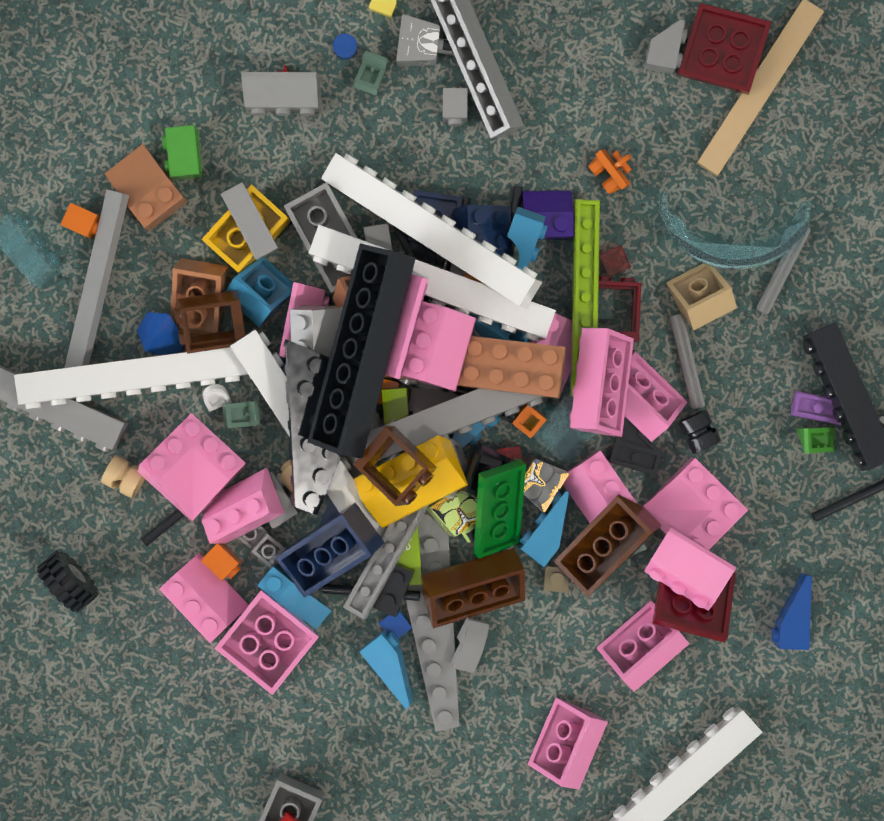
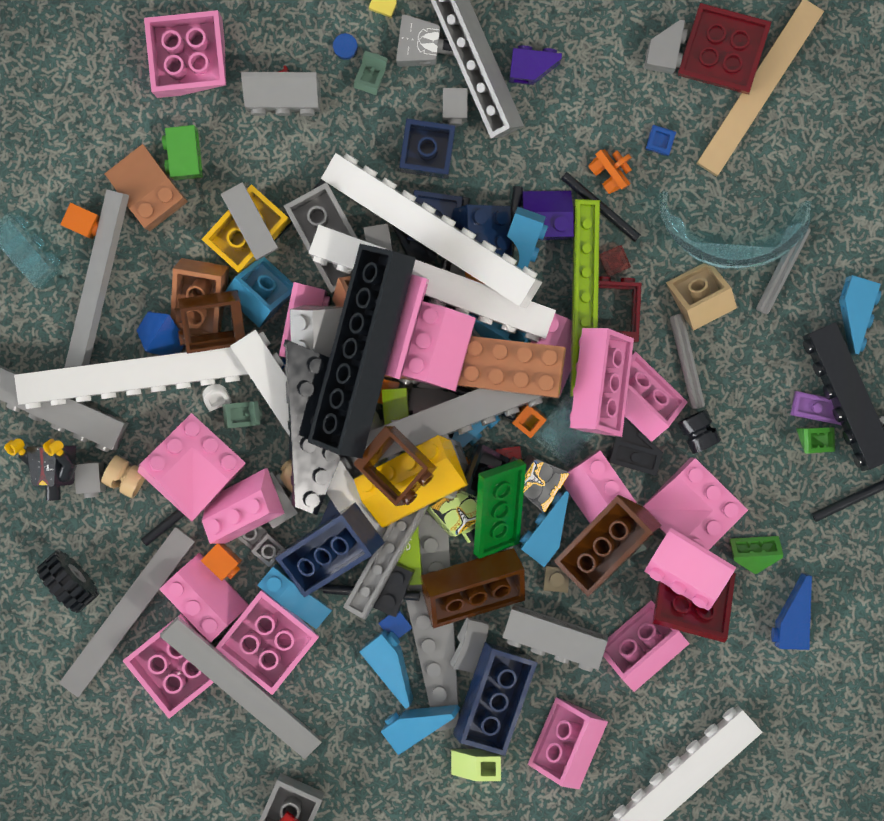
none -> black torso [4,439,77,501]
none -> light grey tile [59,526,196,698]
none -> light grey brick [75,462,106,498]
none -> bright pink slope [123,614,214,718]
none -> bright pink slope [144,10,226,98]
none -> light grey tile [160,616,322,759]
none -> dark azure slope [381,705,461,755]
none -> dark blue brick [399,118,456,179]
none -> yellowish green slope [451,749,501,781]
none -> dark blue brick [453,642,538,756]
none -> light grey brick [502,605,608,672]
none -> dark purple slope [509,45,562,85]
none -> black bar [561,172,641,242]
none -> blue tile [645,125,676,156]
none -> bright green slope [730,536,783,574]
none -> dark azure slope [839,275,881,355]

